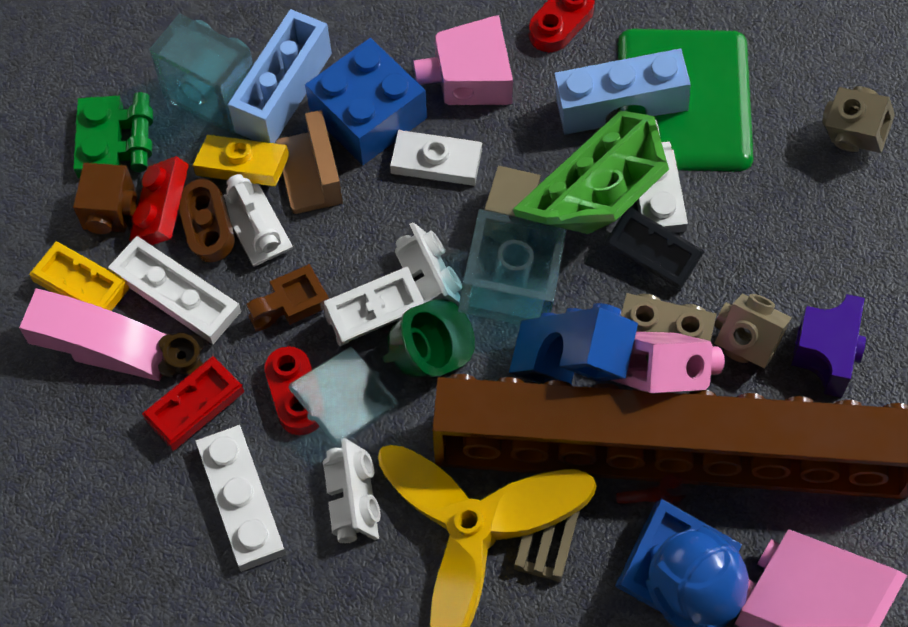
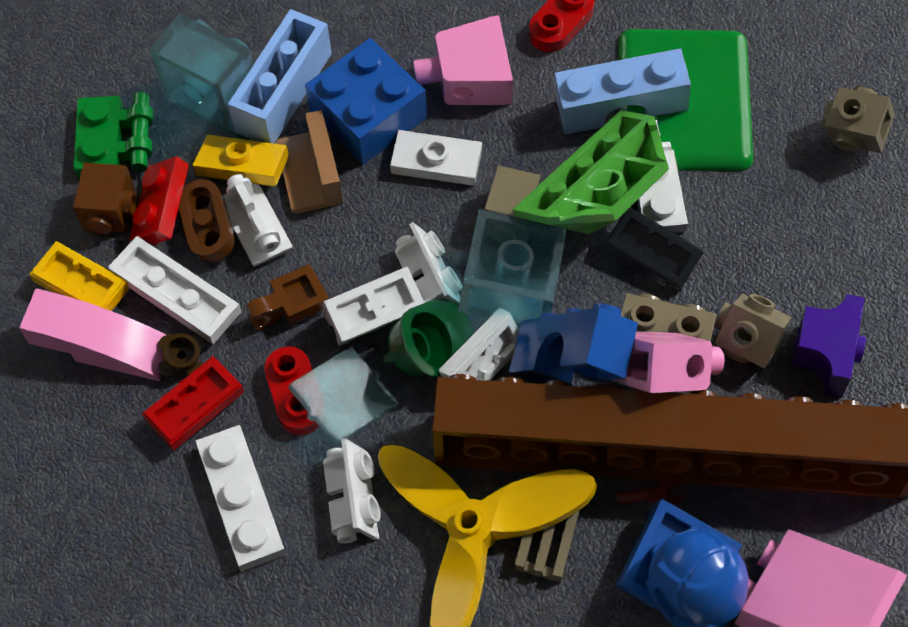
none -> white plate [438,308,519,381]

